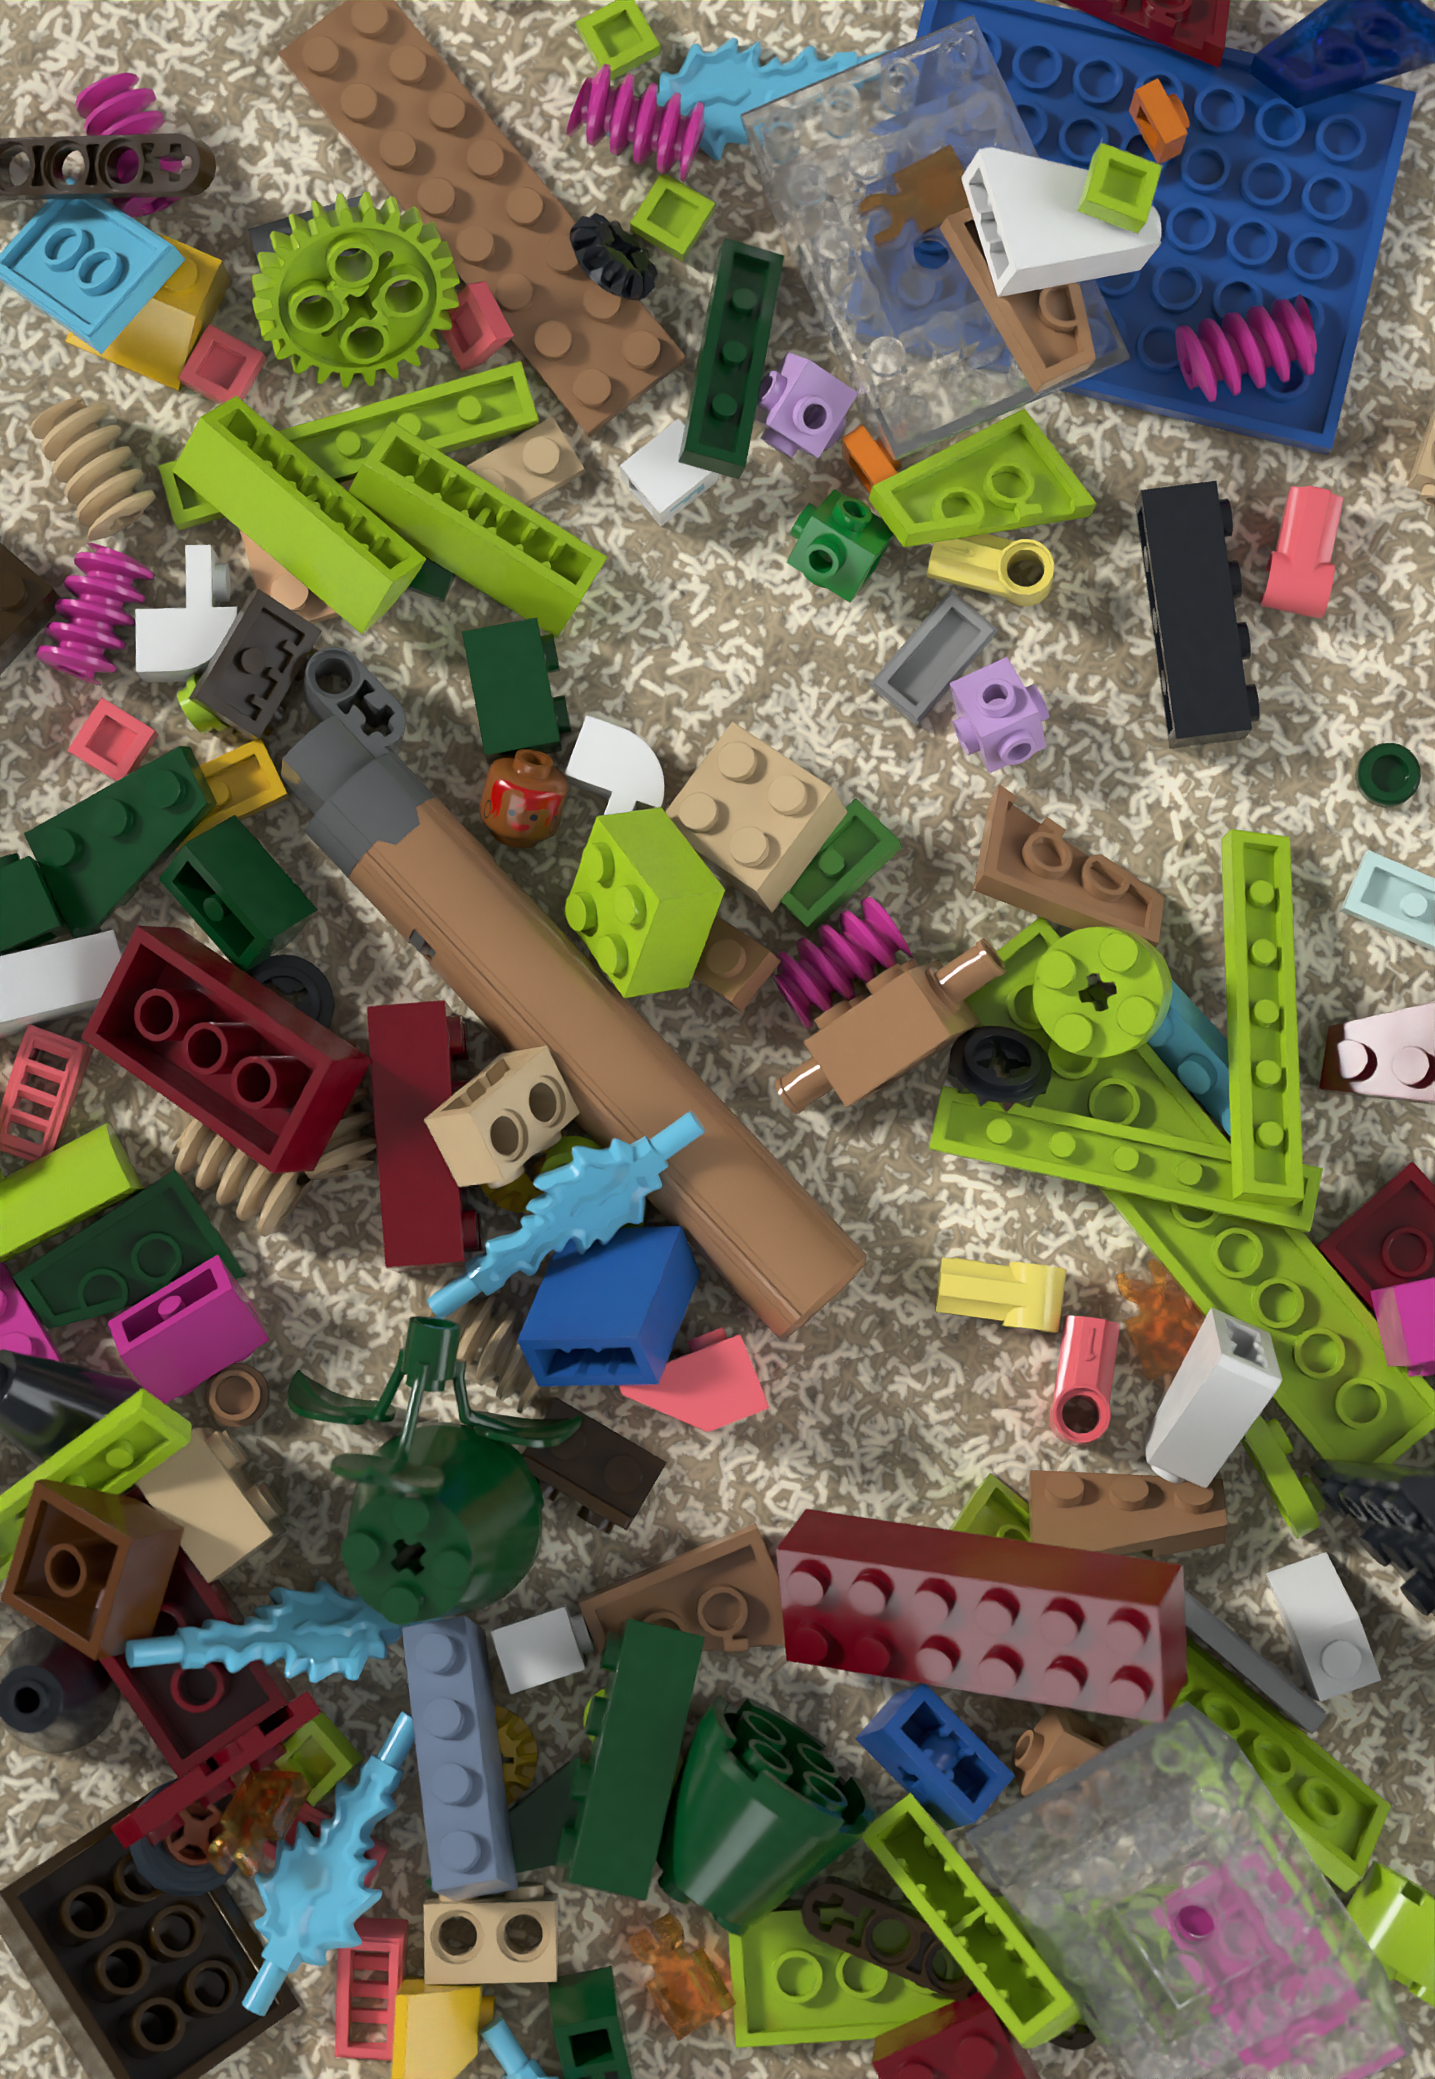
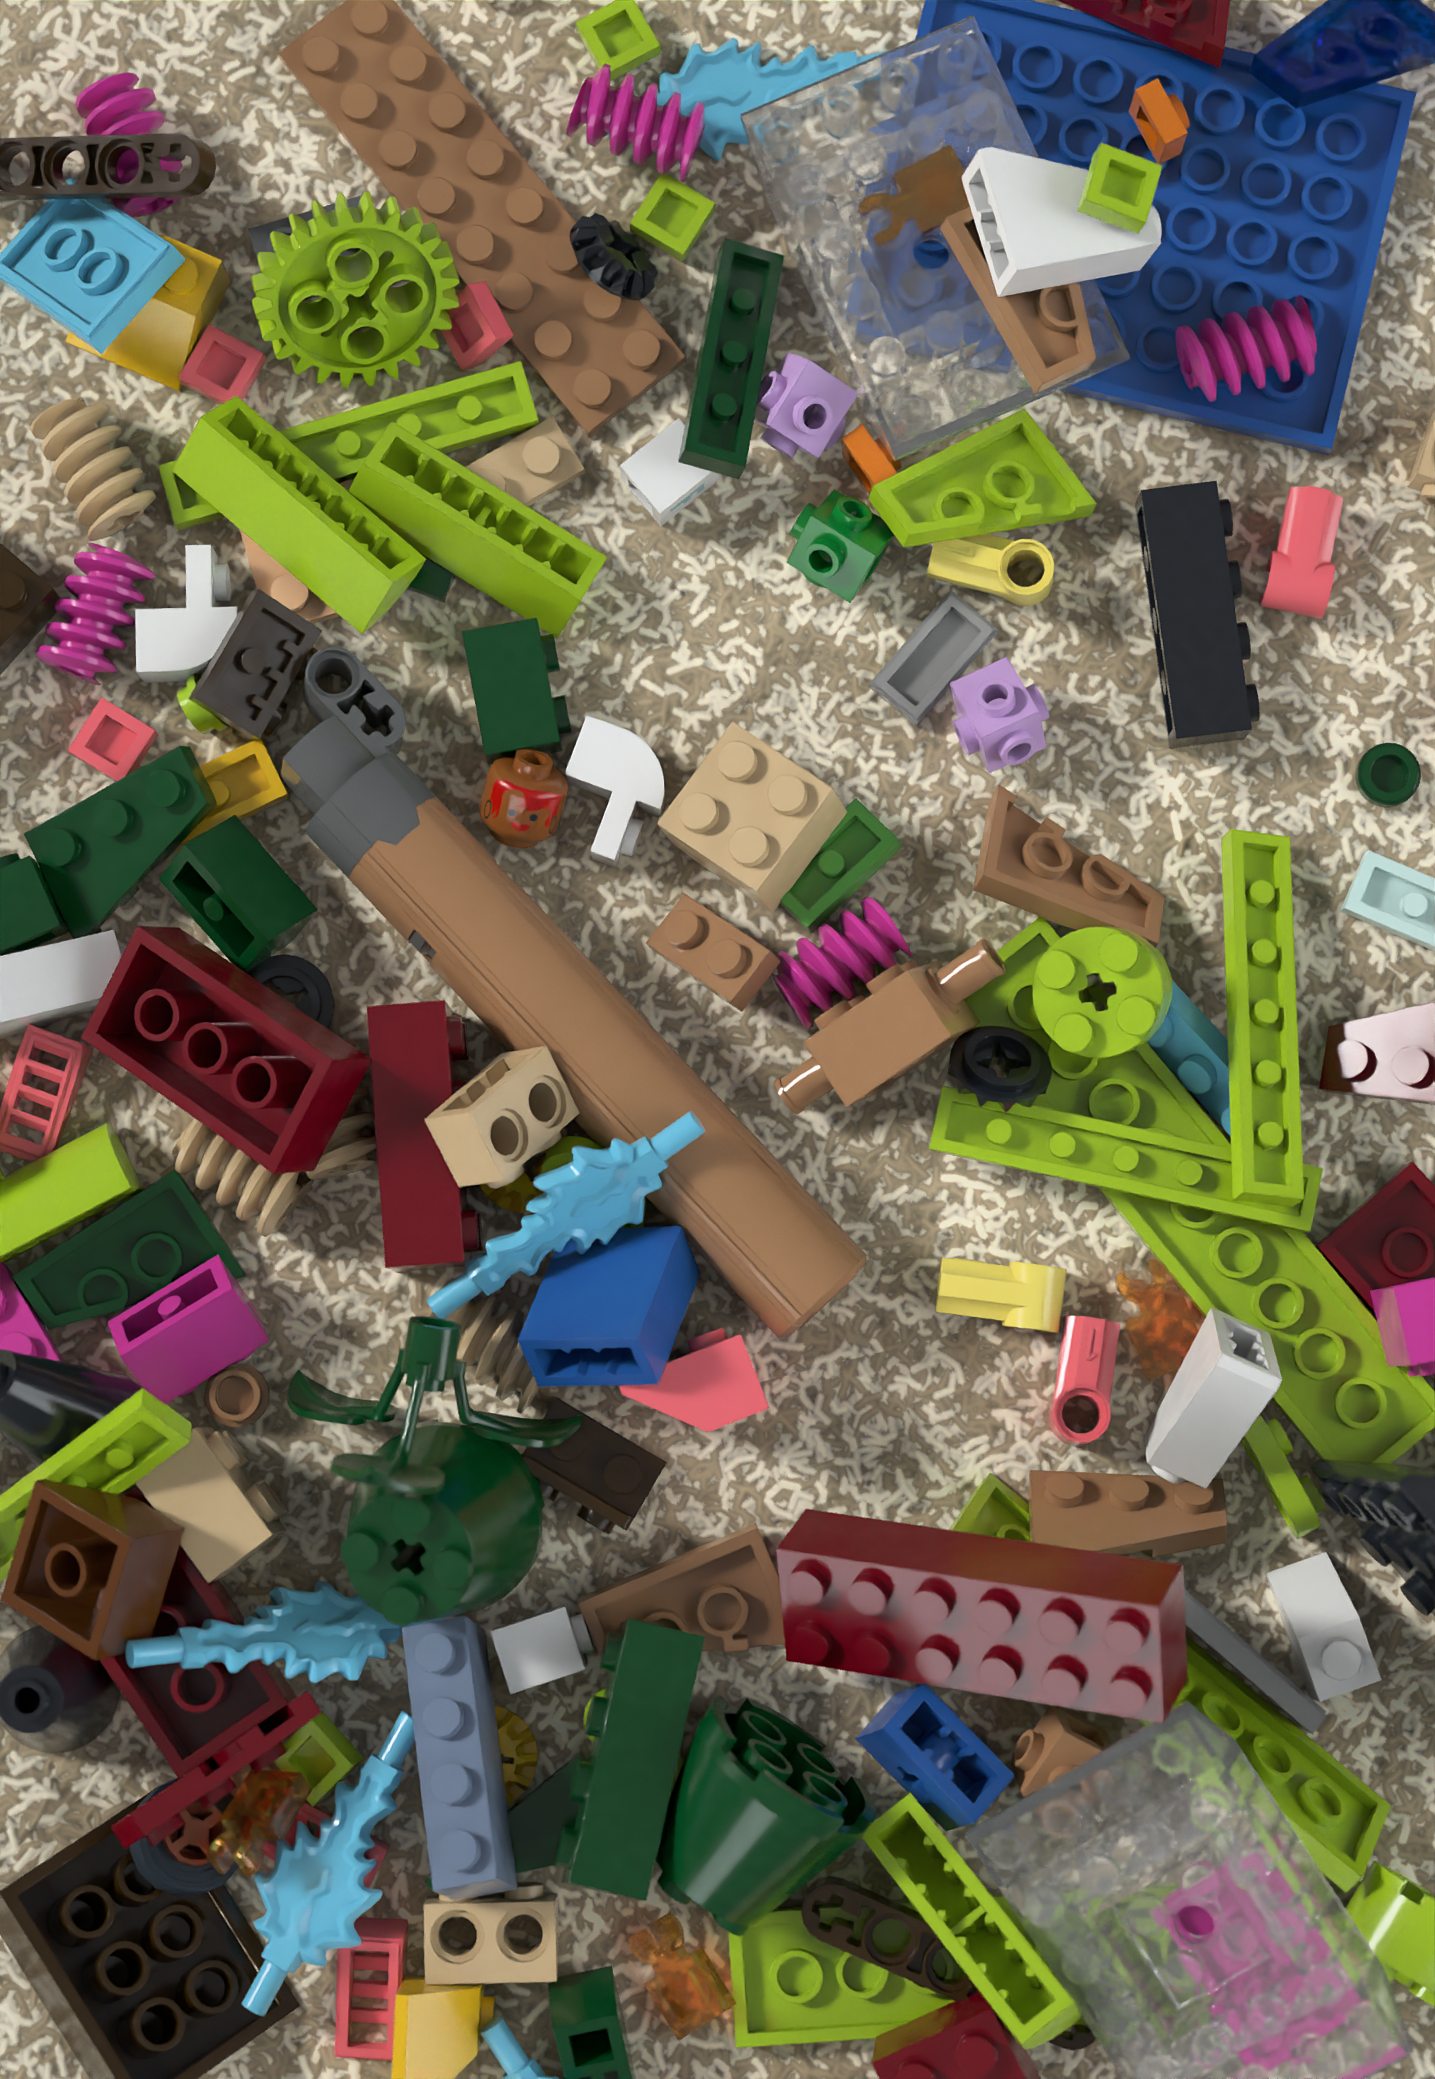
lime brick [563,807,725,998] -> none

